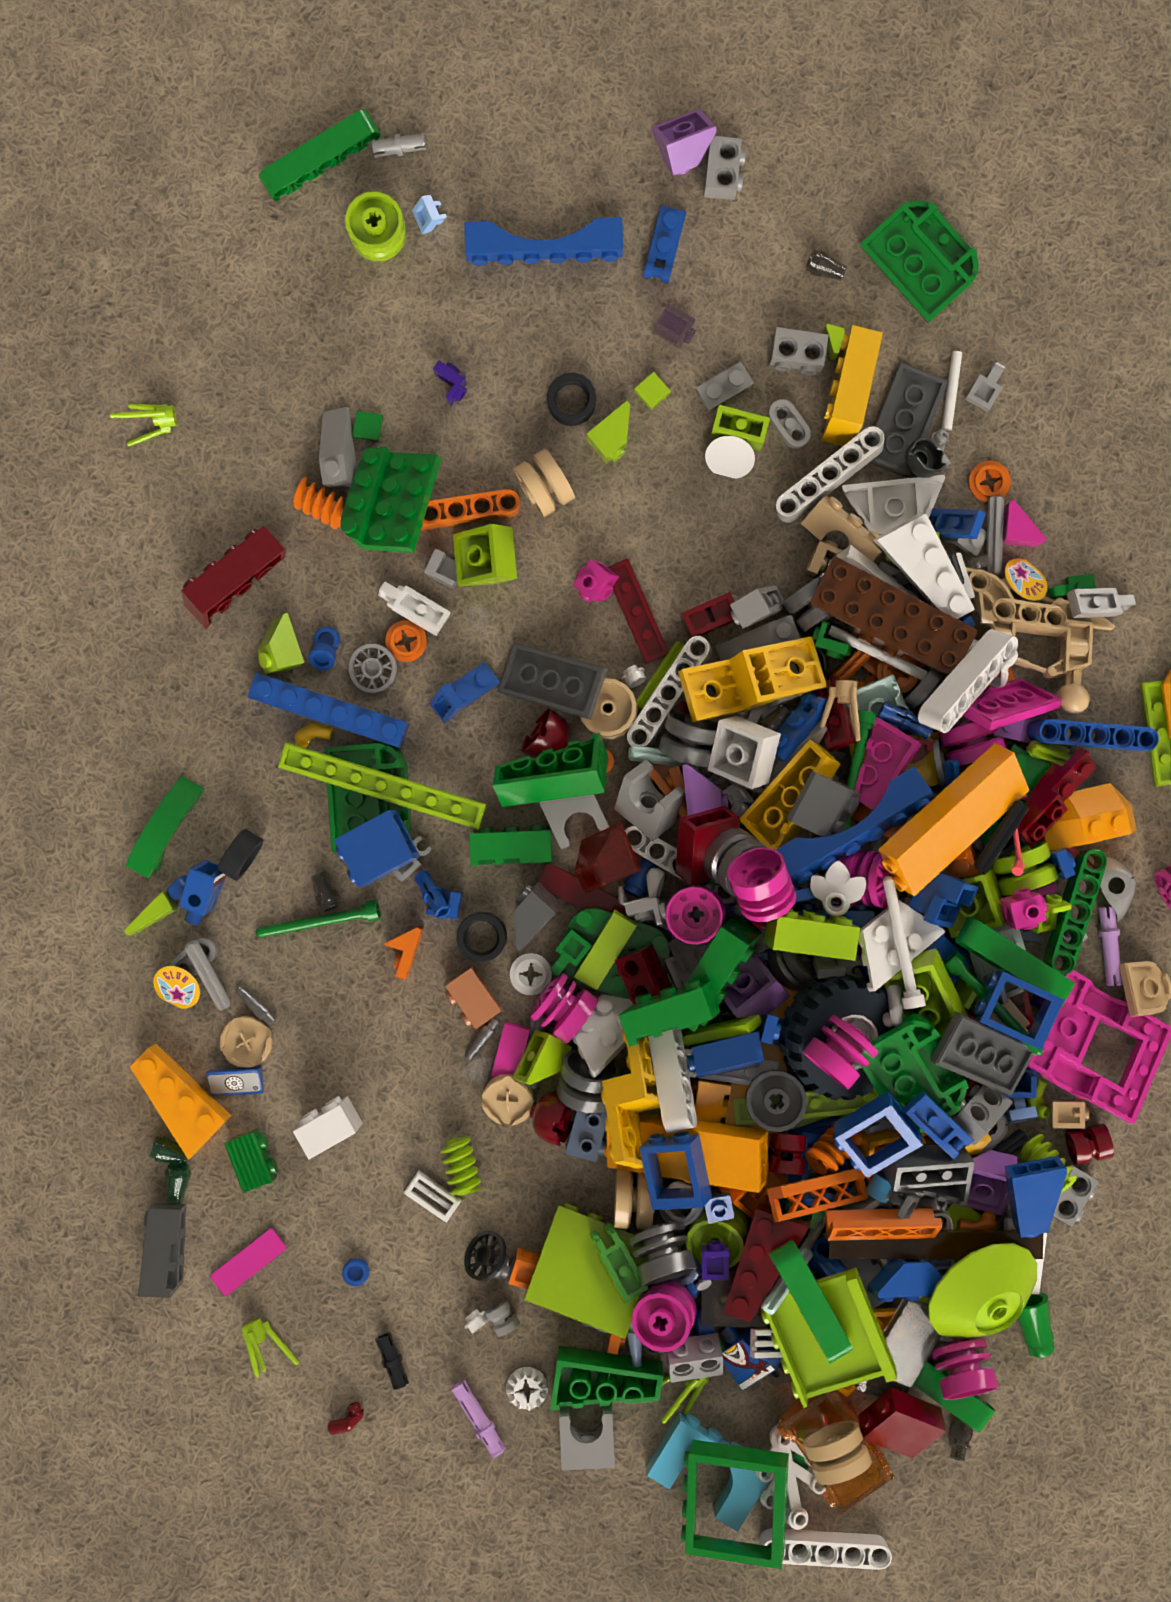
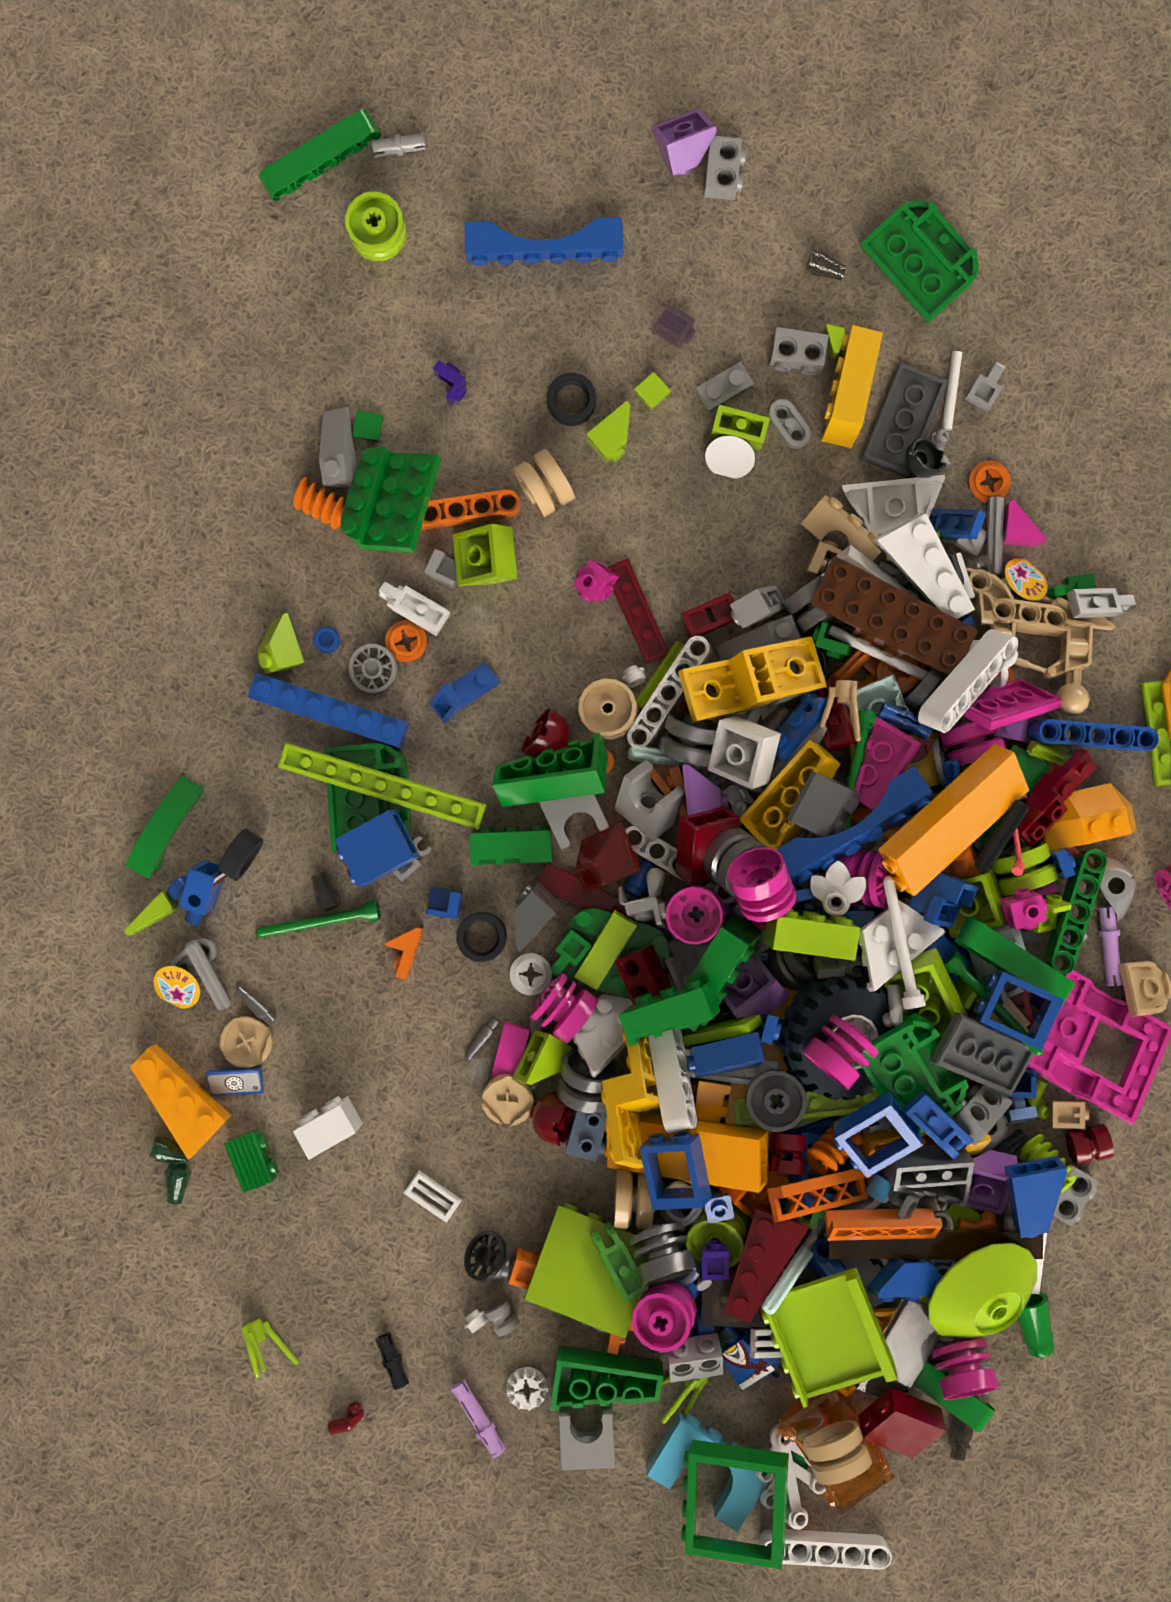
lime plant [109,403,177,446] -> none
dark grey wedge [137,1203,186,1298] -> none
dark red wedge [181,526,285,629] -> none
dark pink piece [210,1228,287,1296] -> none
yellow arm [294,723,333,748] -> none
blue tile [309,643,336,670] -> none
blue tile [342,1258,370,1286] -> none
light blue tile [412,195,447,234] -> none
blue pin [414,871,451,919] -> none
lime piece [439,1136,482,1196] -> none
nougat brick [445,966,503,1030] -> none
dark grey tile [498,642,608,720] -> none
sand blue animal [627,1321,642,1367] -> none
blue plate [643,205,686,283] -> none
green beam [768,1240,854,1364] -> none
white beam [776,426,884,523] -> none

